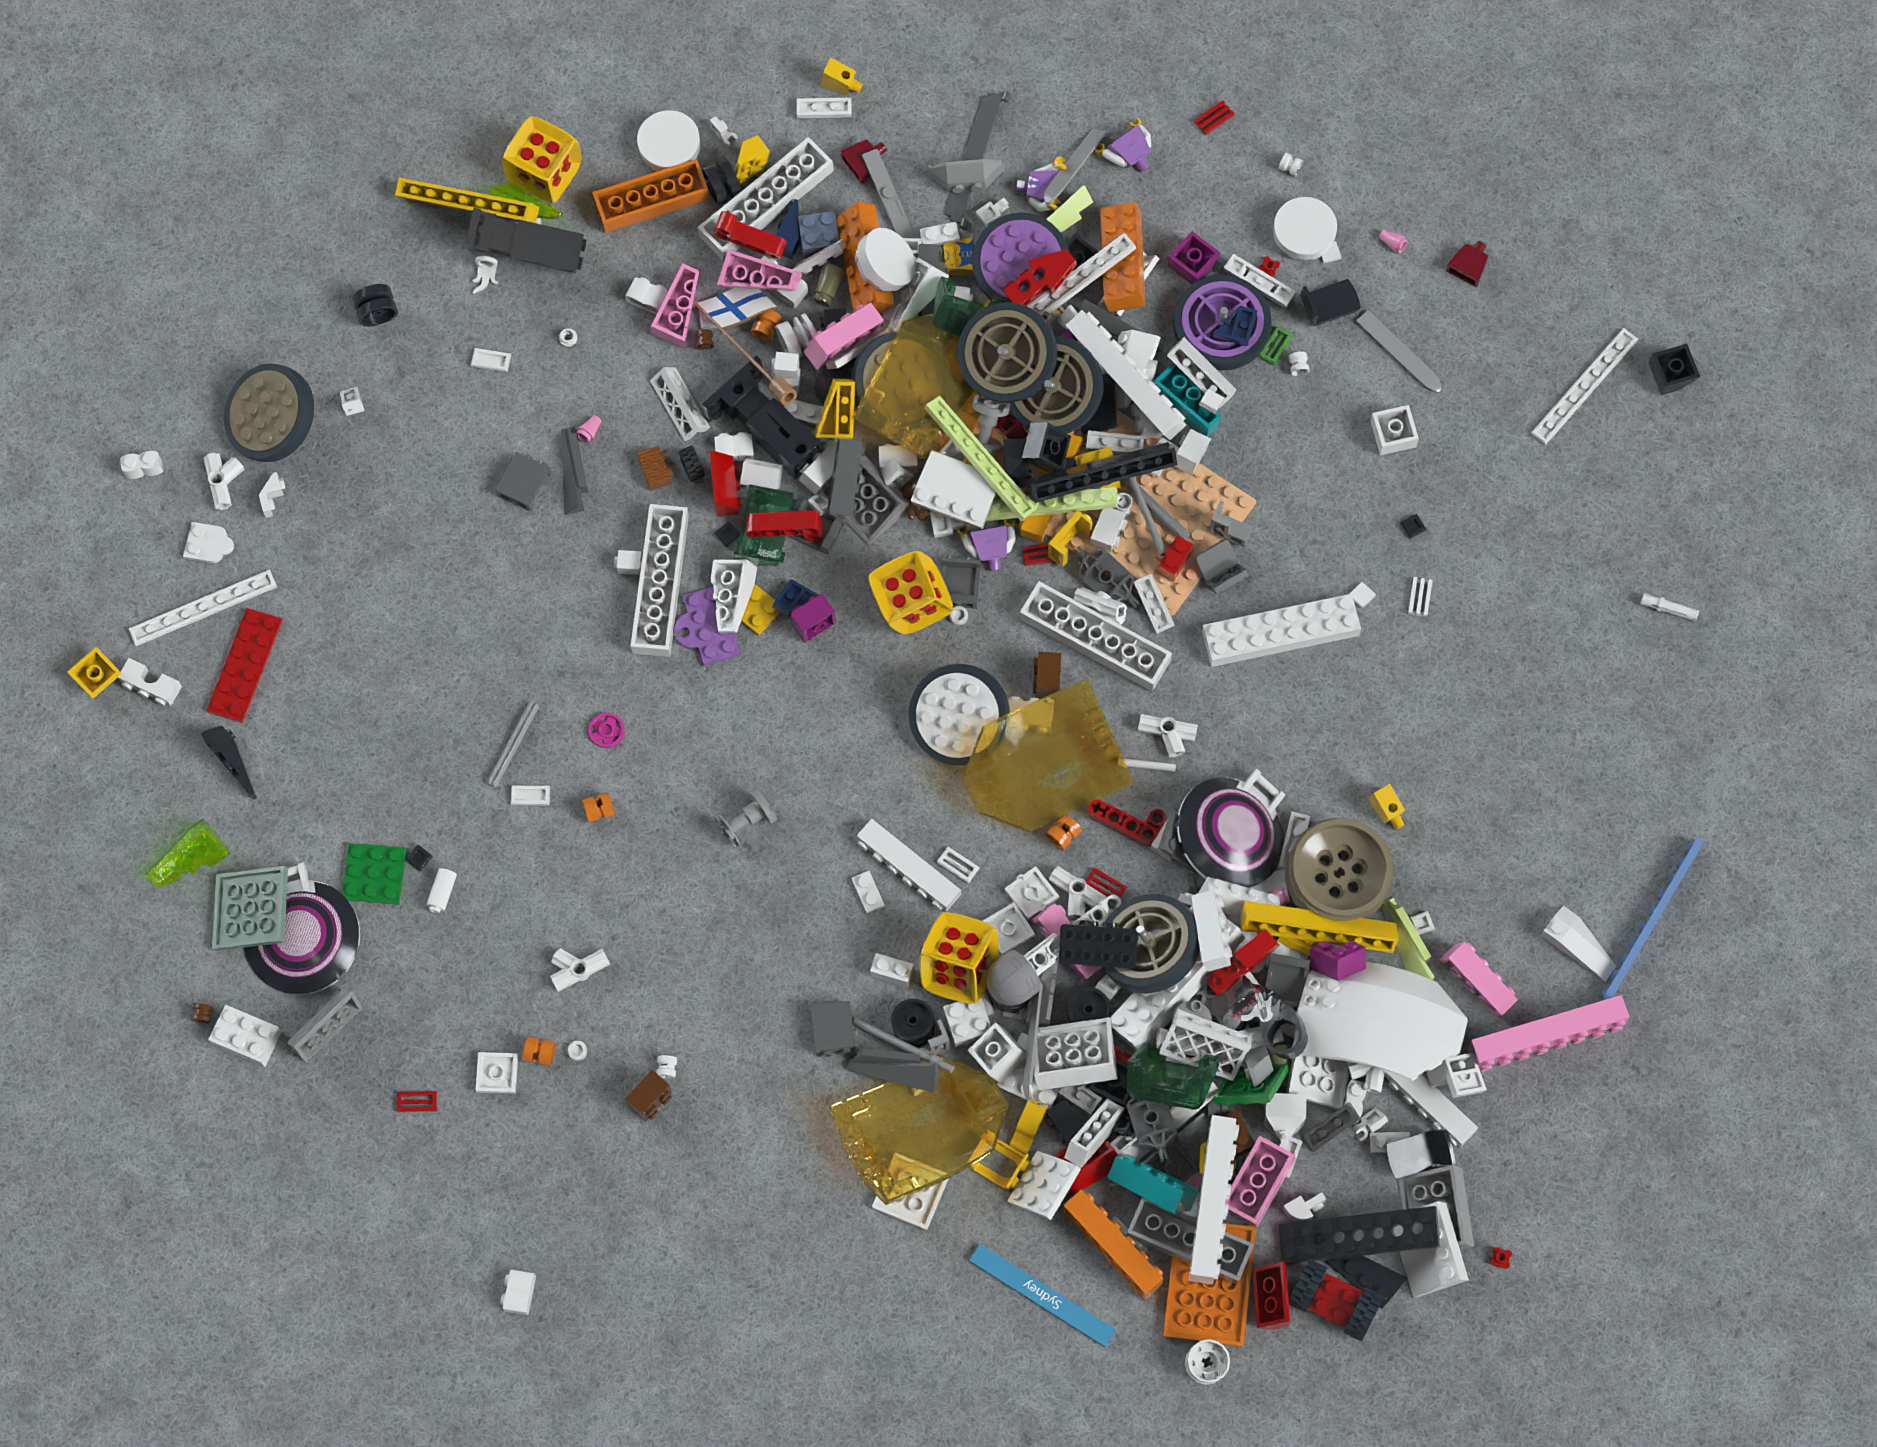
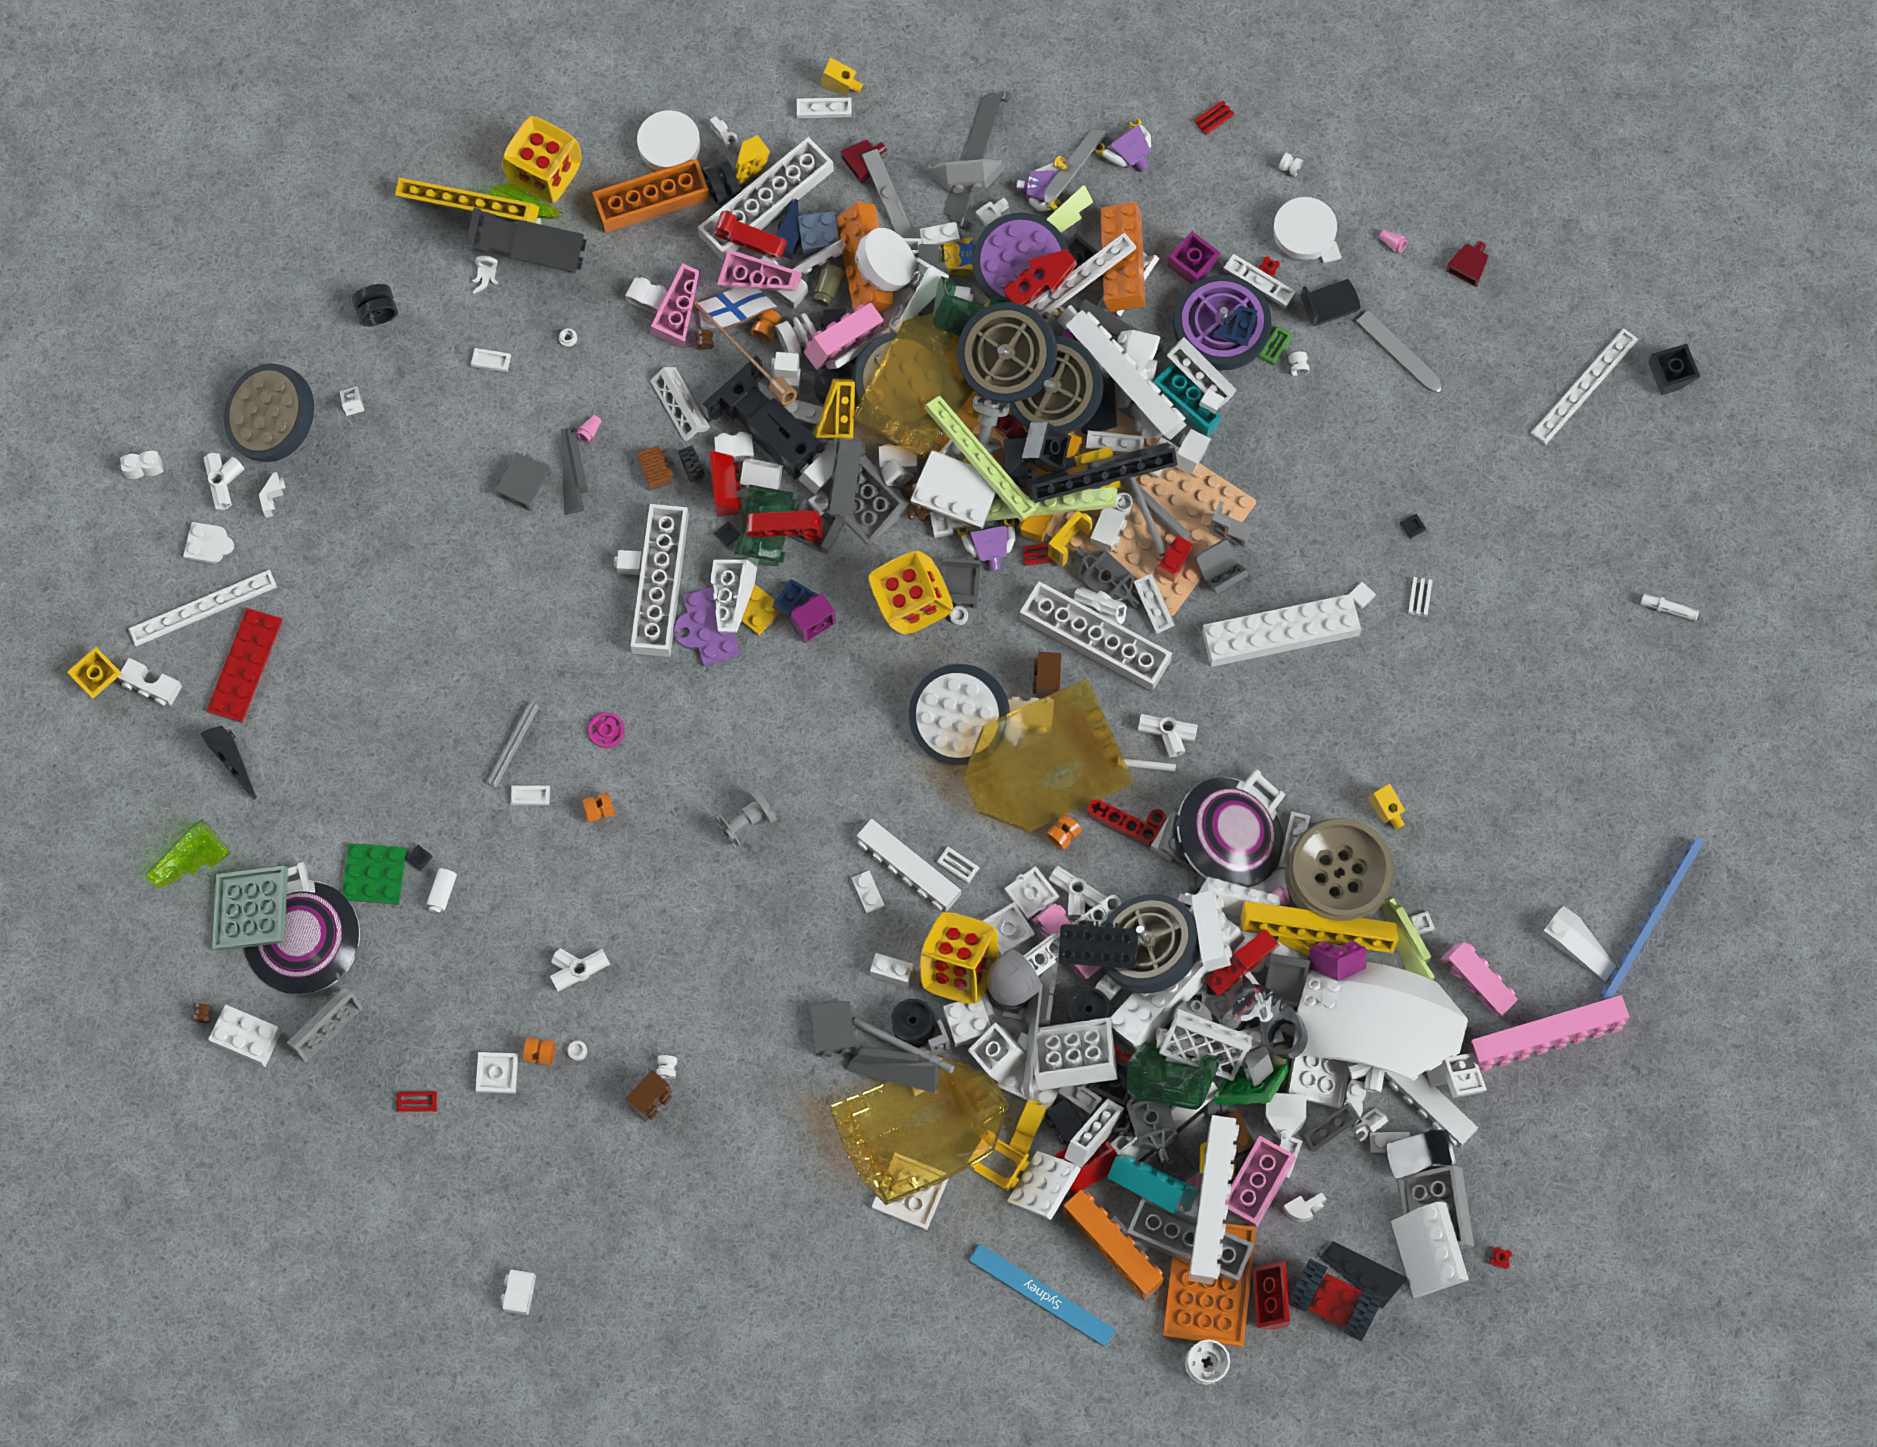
red tile [1085,867,1127,902] -> none
black plate [1279,1206,1440,1264] -> none
white brick [1370,405,1419,455] -> none

